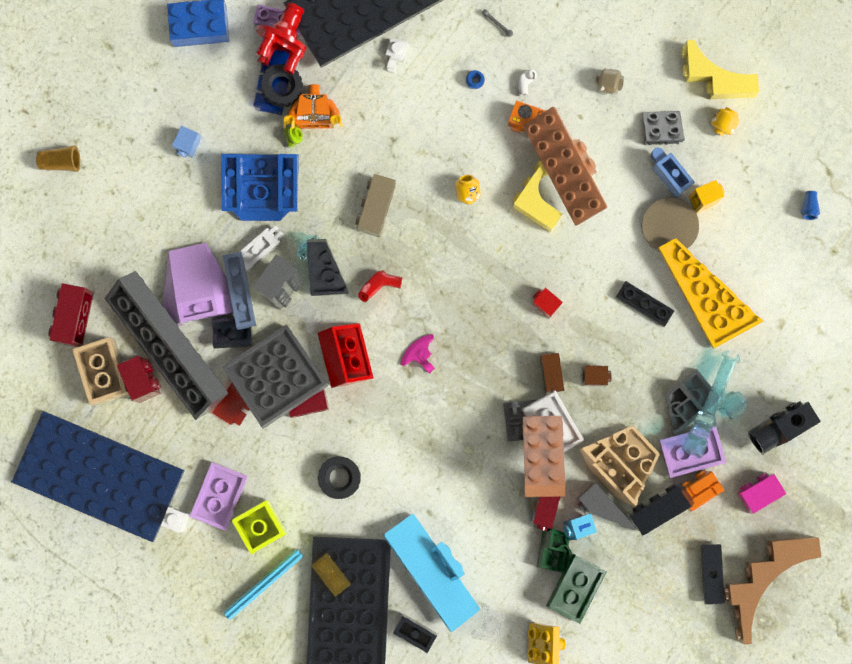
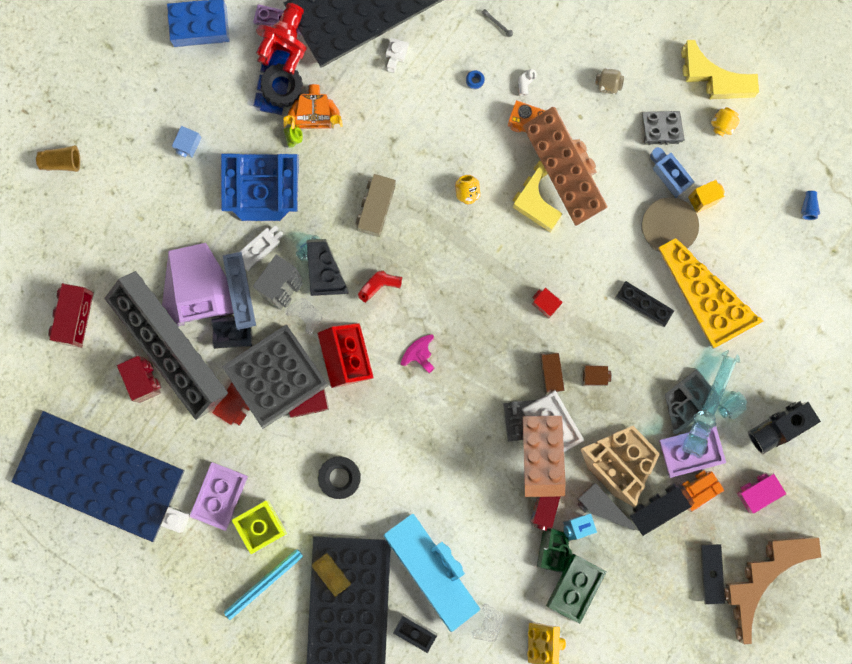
tan brick [72,337,129,406] -> none

